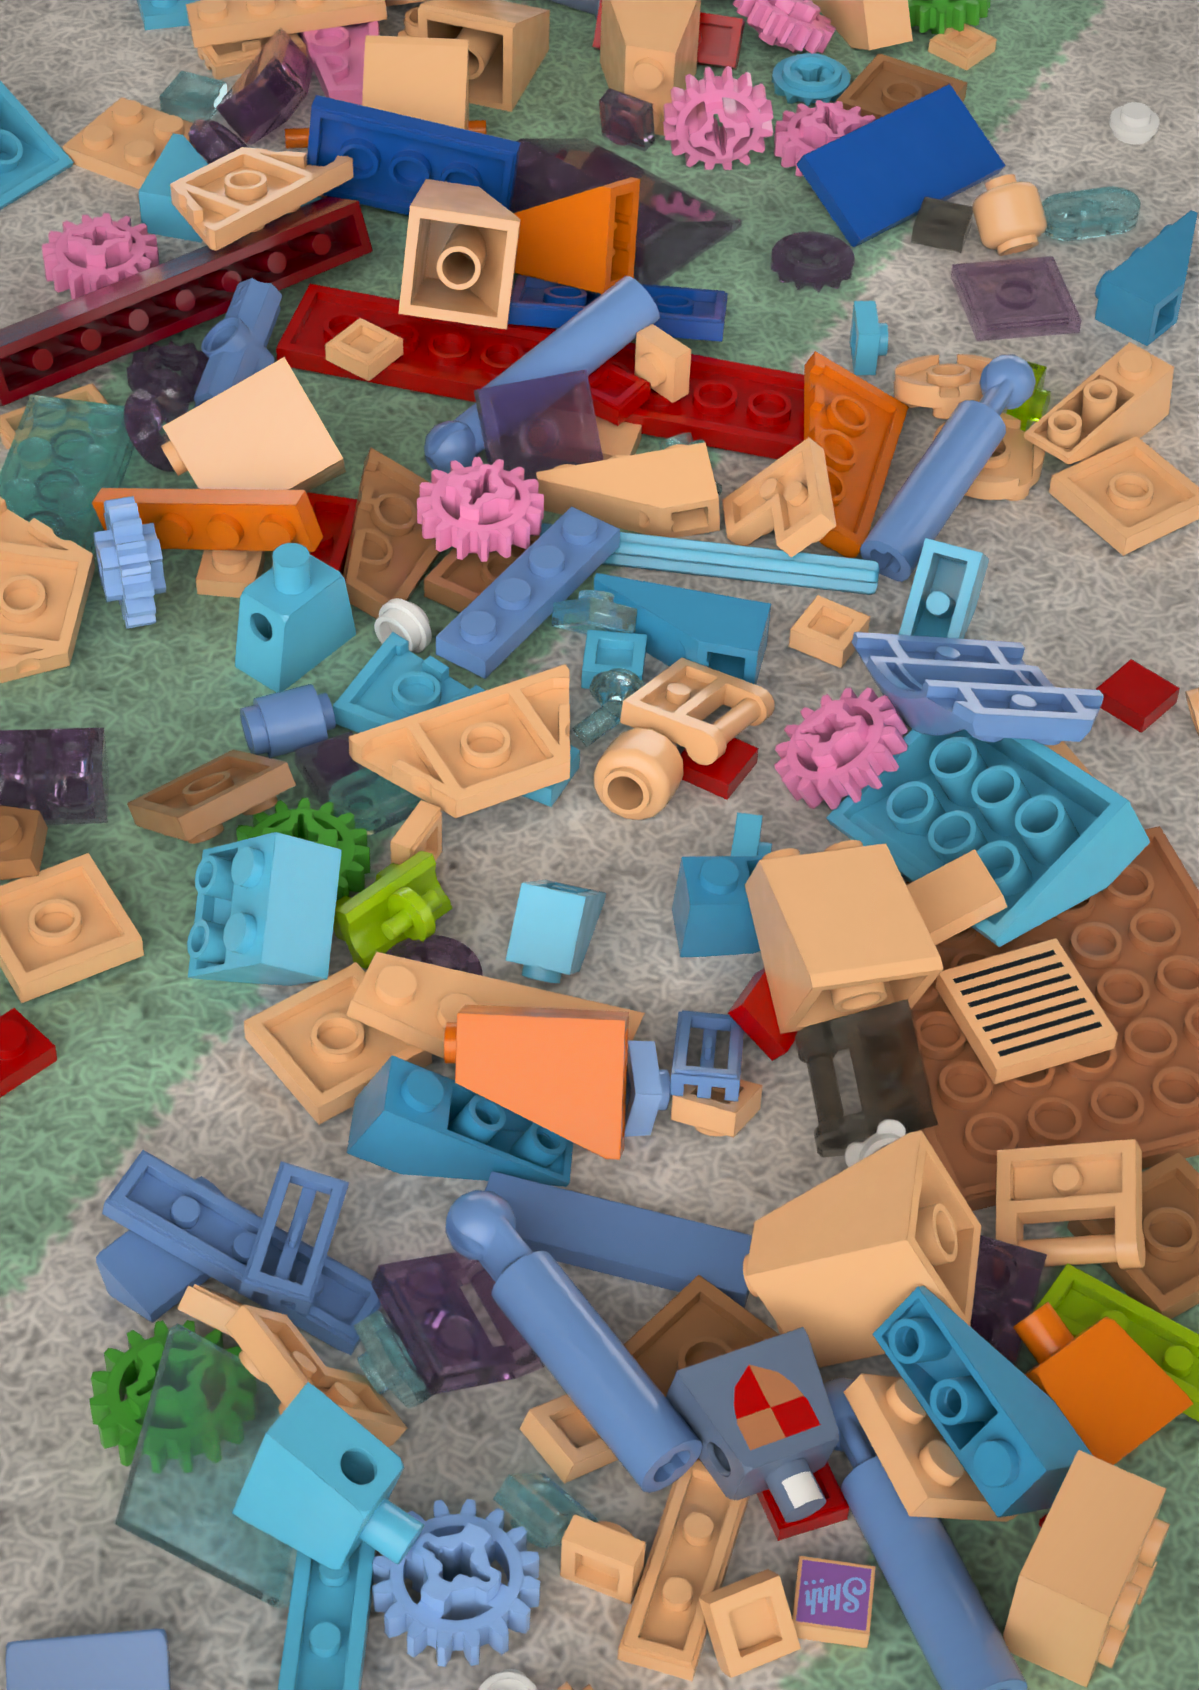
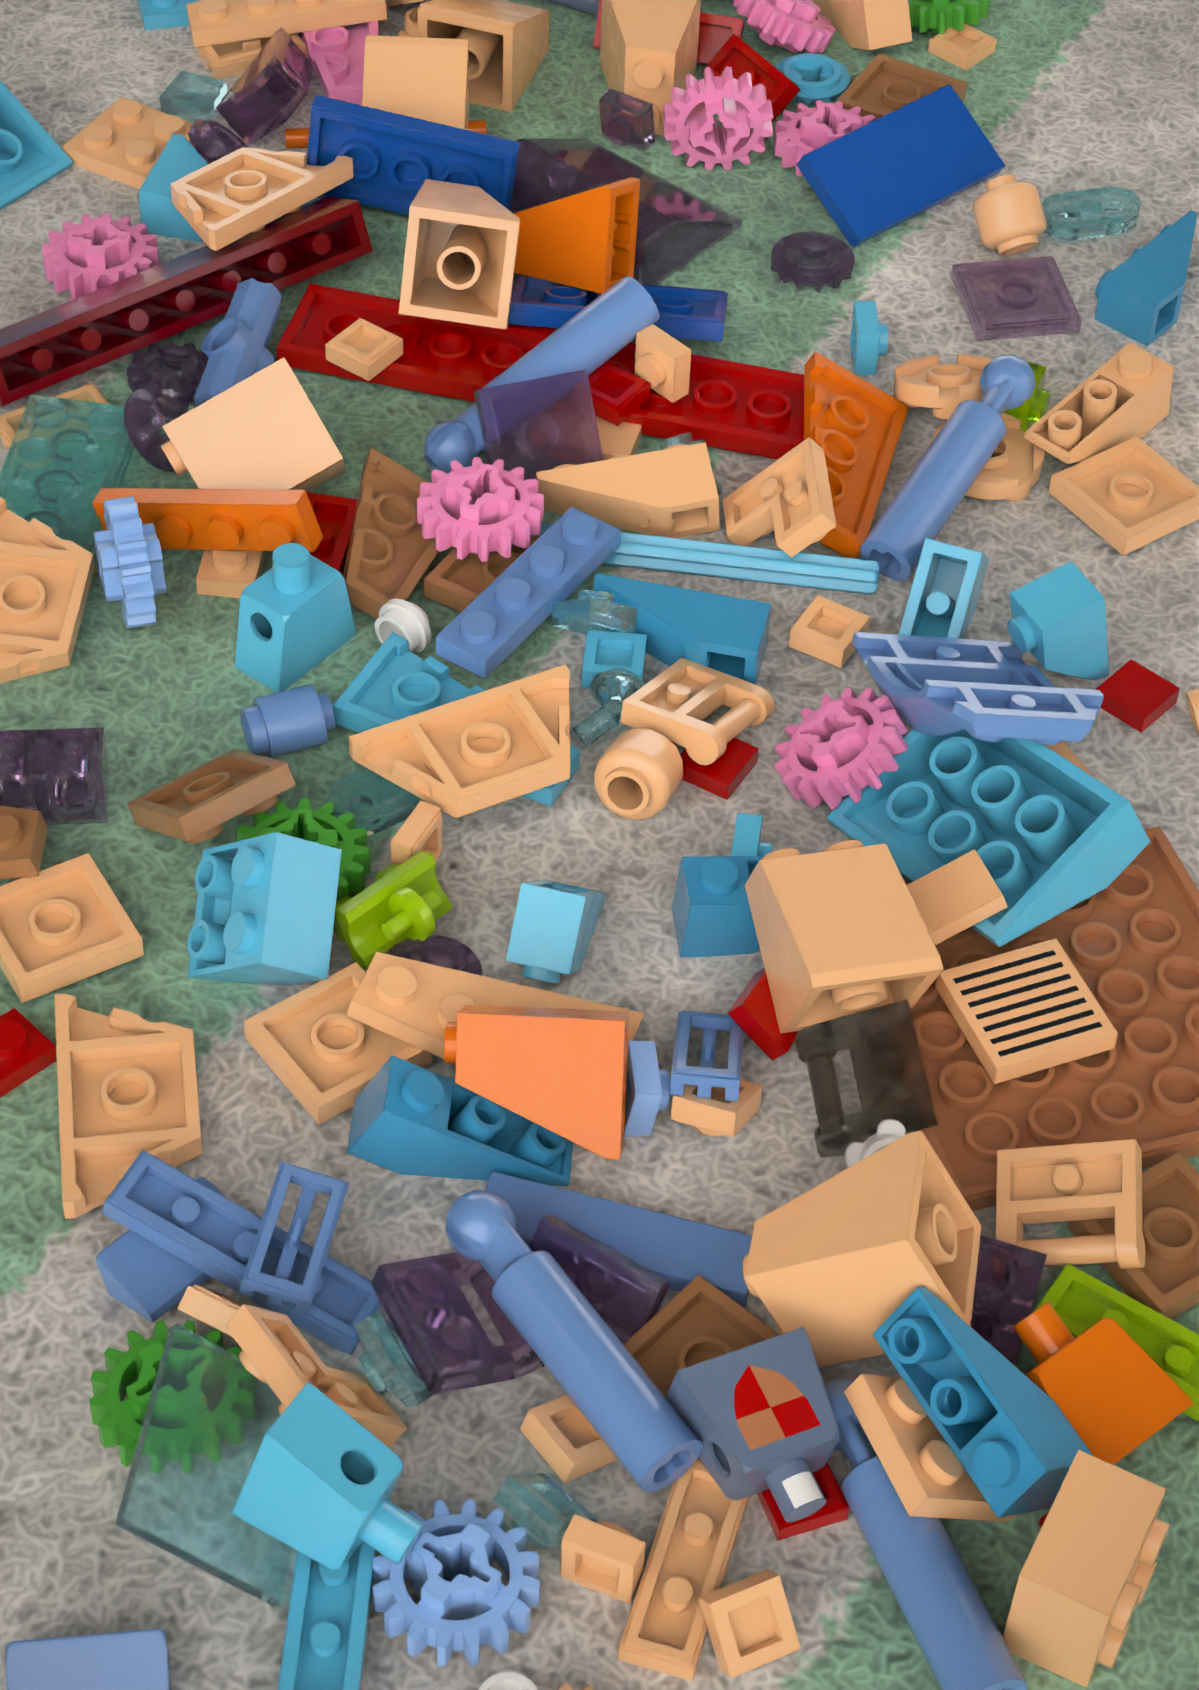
clear purple plate [295,731,378,805] -> none
tile [792,1556,876,1648] -> none
clear smoke plate [911,196,974,253] -> none
white plate [1109,102,1160,145] -> none
none -> light nougat wing [54,993,203,1219]
none -> clear purple plate [529,1215,671,1344]
none -> red plate [702,34,801,123]
none -> medium azure slope [1007,561,1109,680]

